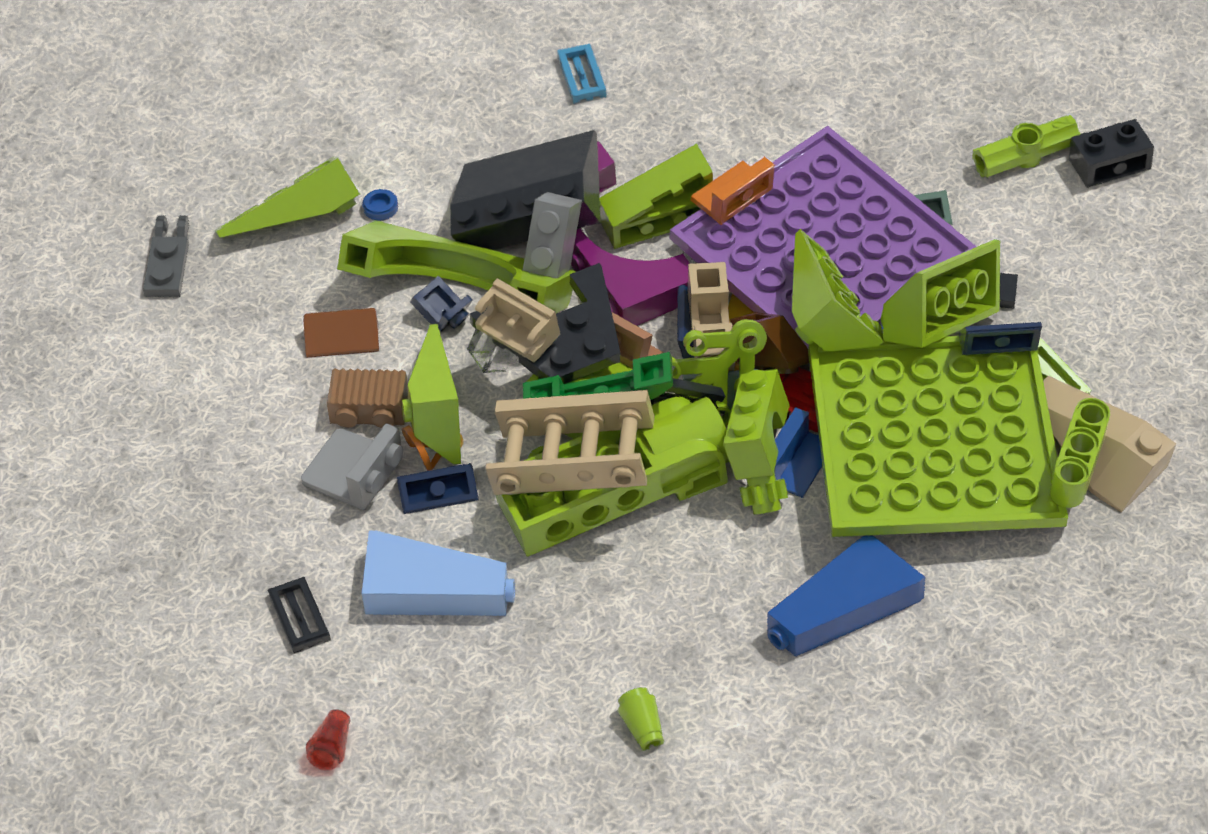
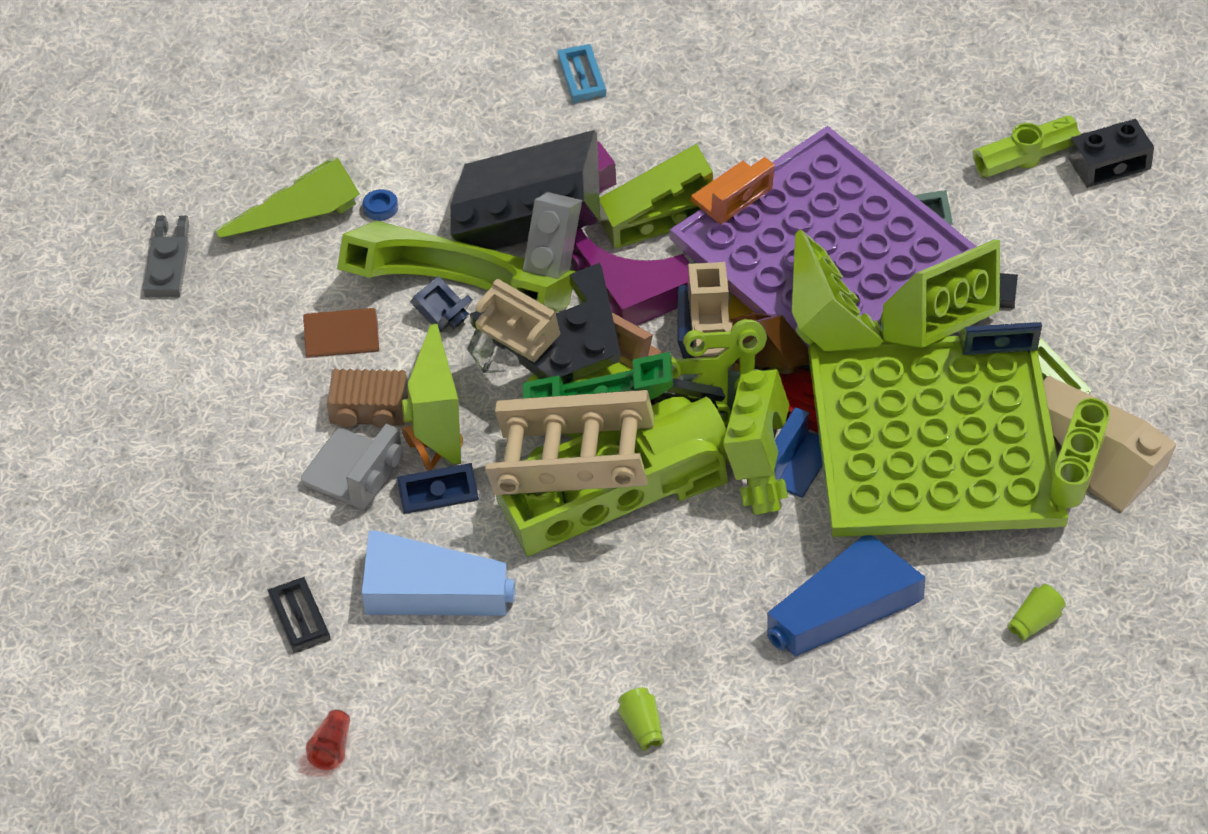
none -> lime cone [1007,584,1066,641]

